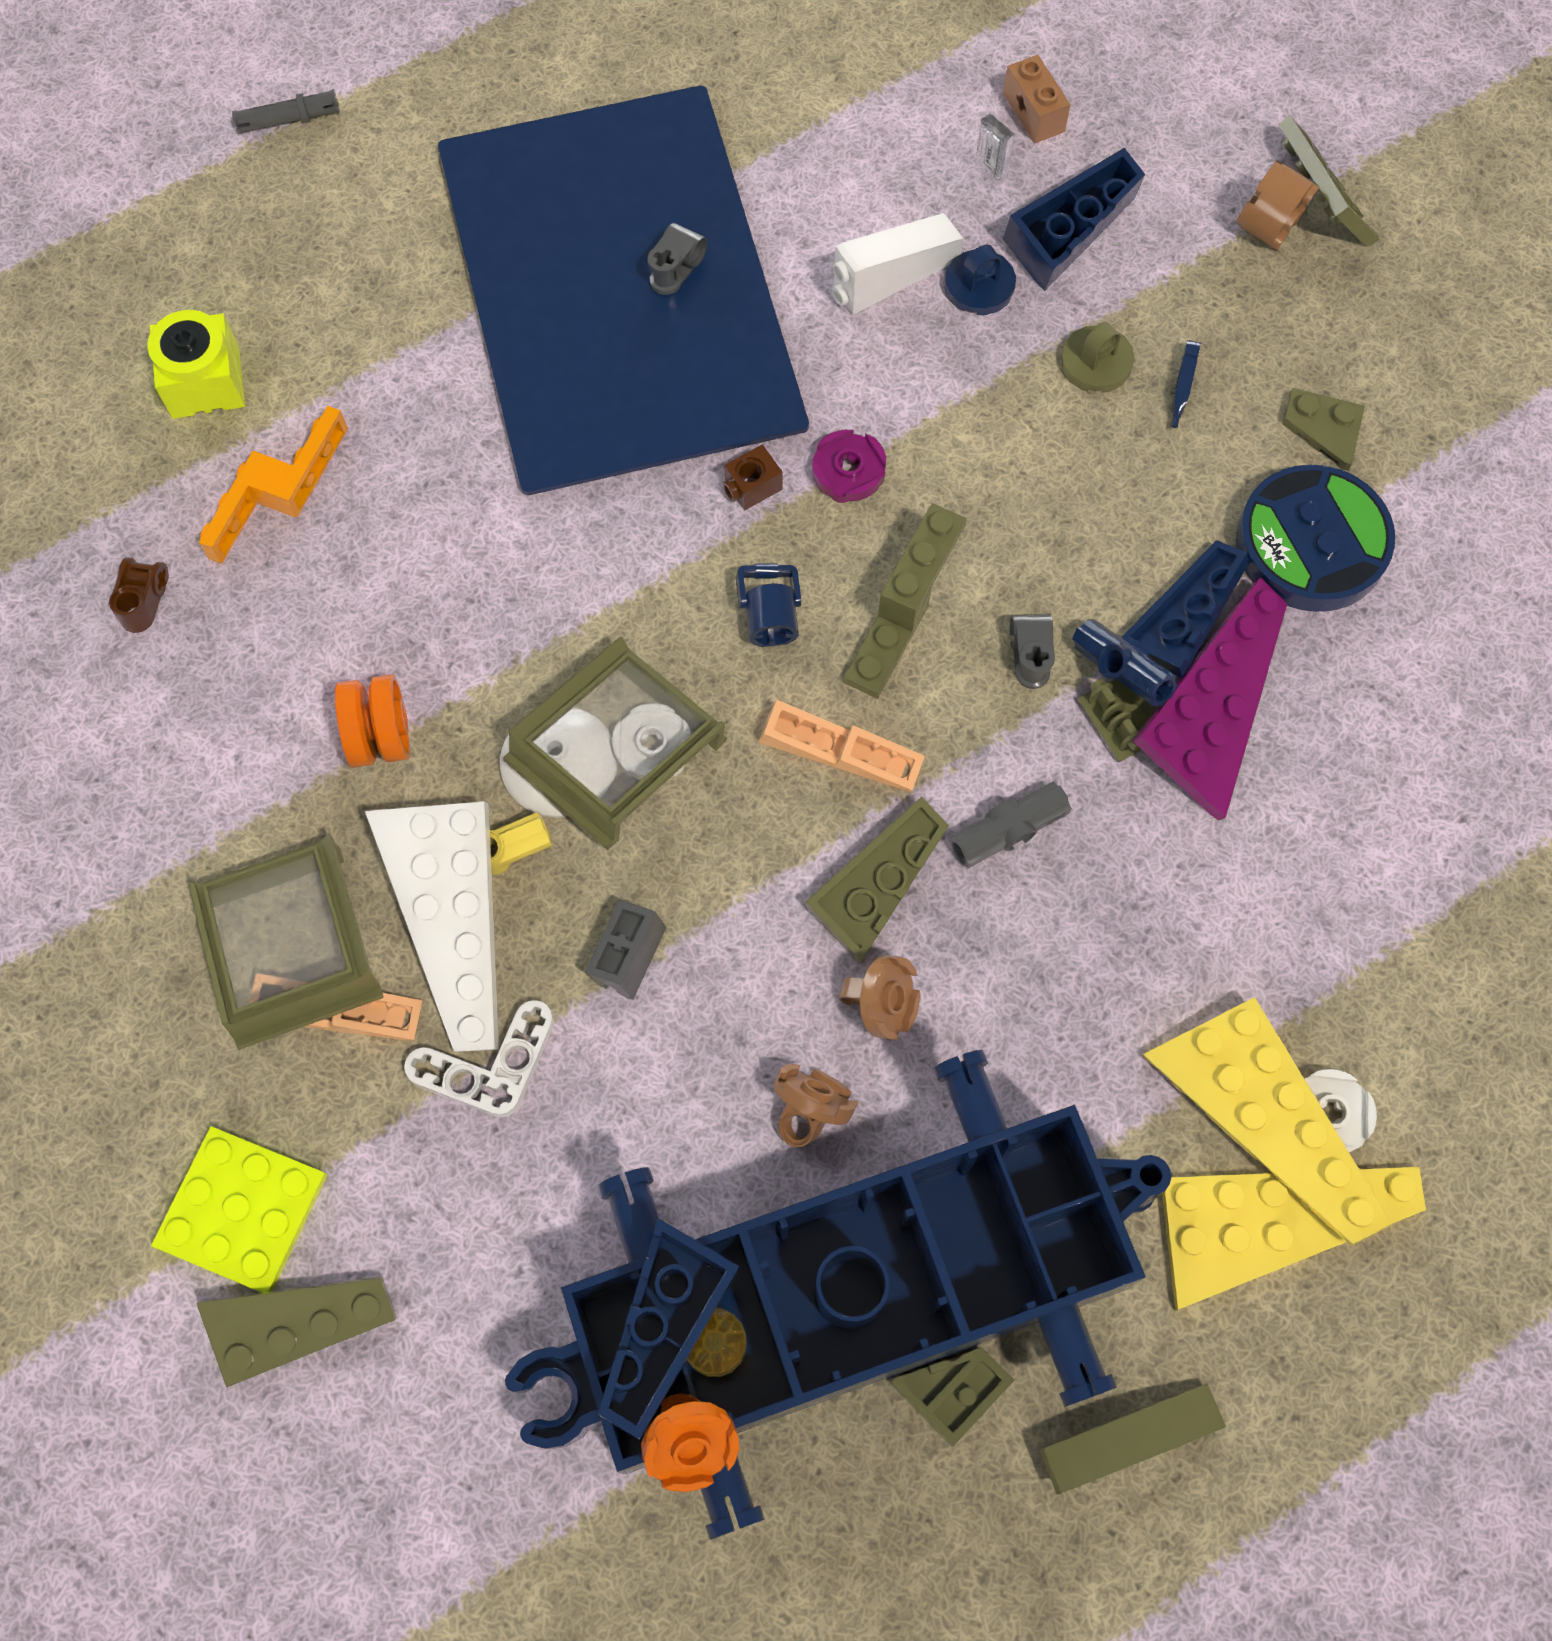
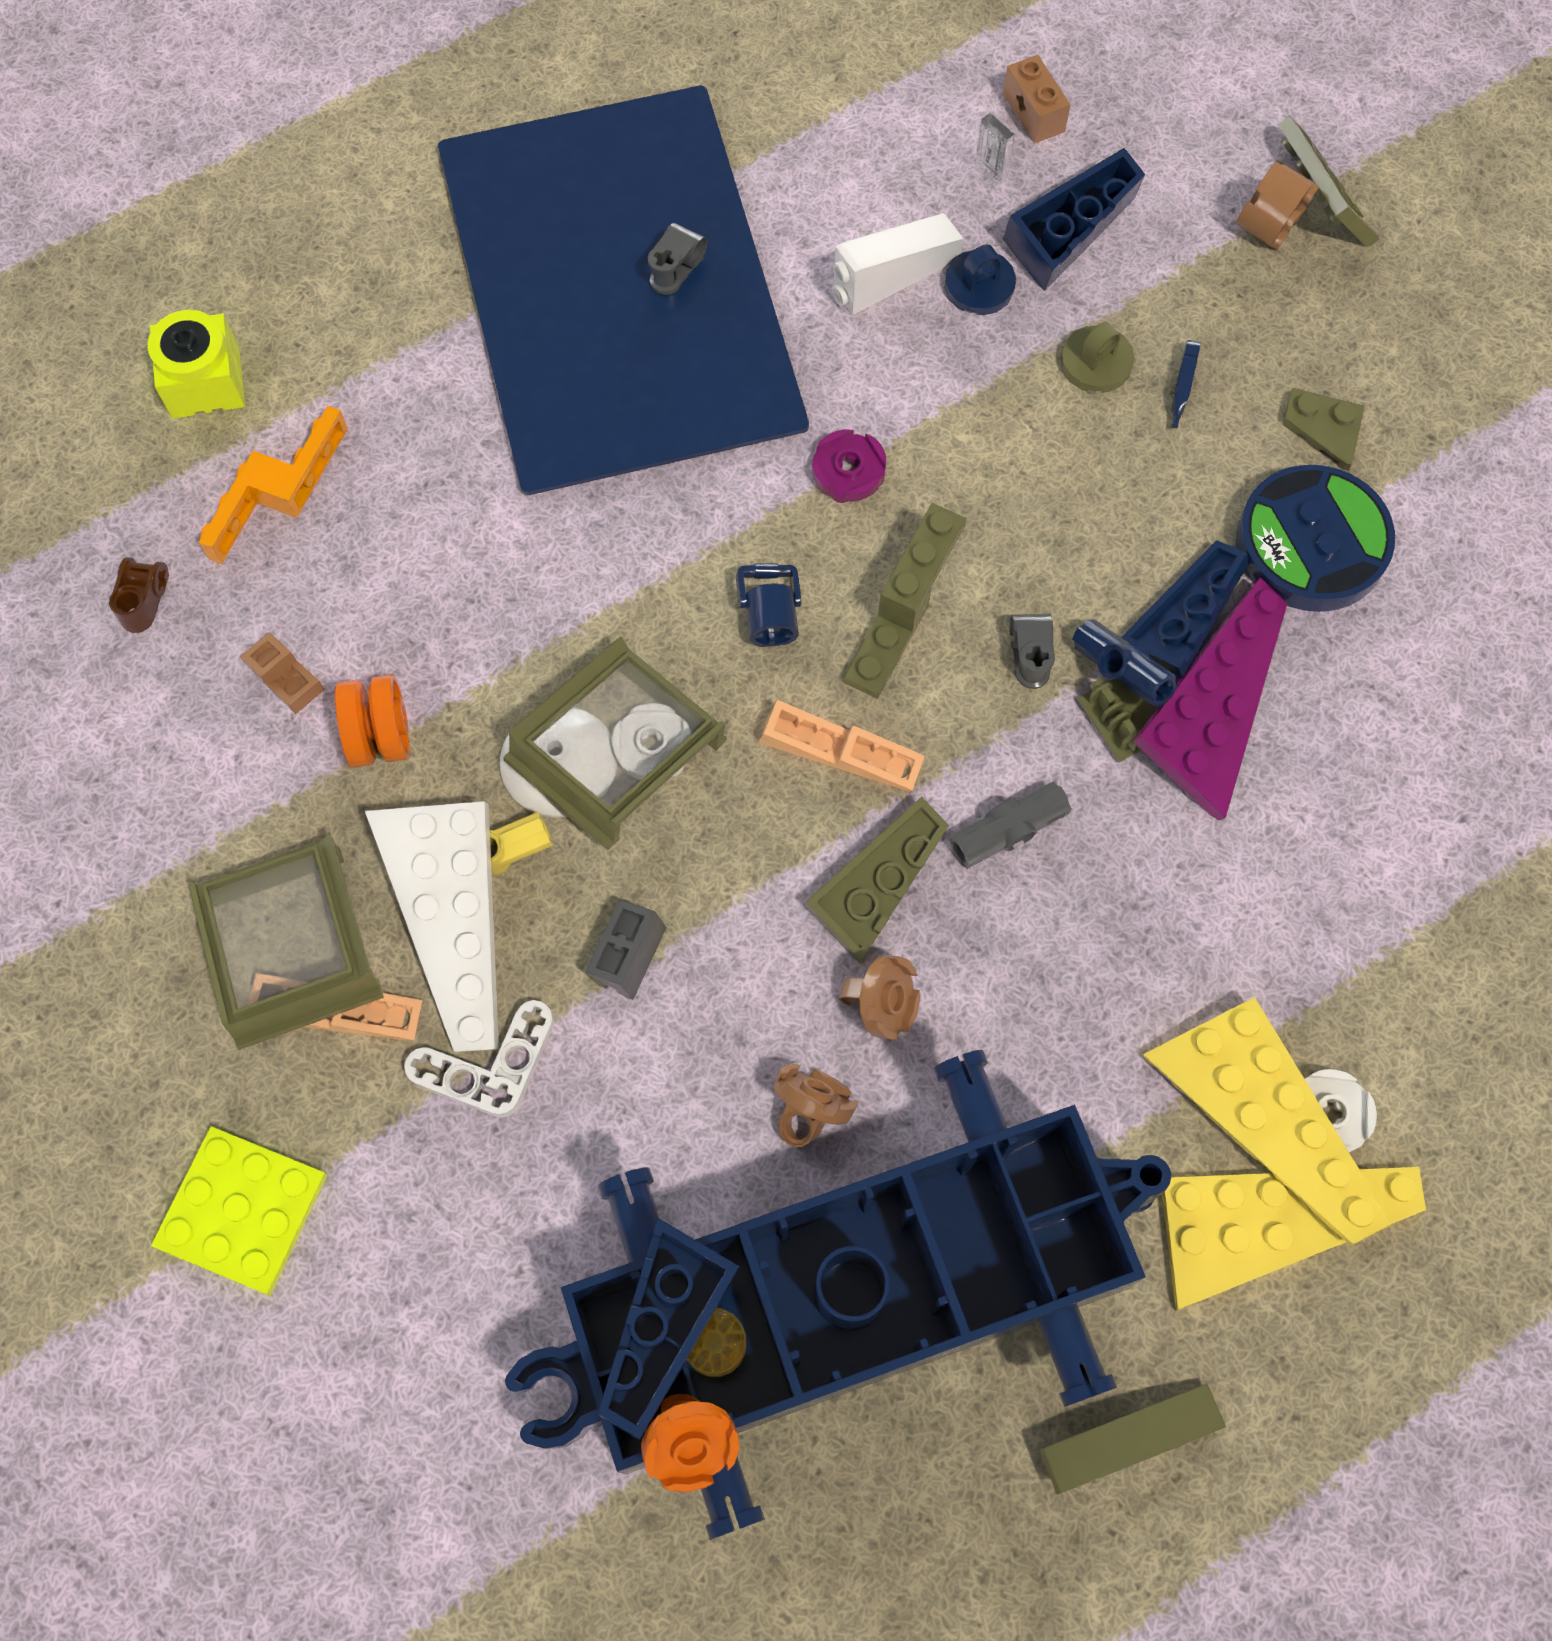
olive wing [196,1276,397,1388] -> none
dark grey pin [232,89,340,134] -> none
reddish brown brick [722,444,783,510] -> none
olive wing [890,1348,1014,1447] -> none
none -> medium nougat slope [240,632,325,714]

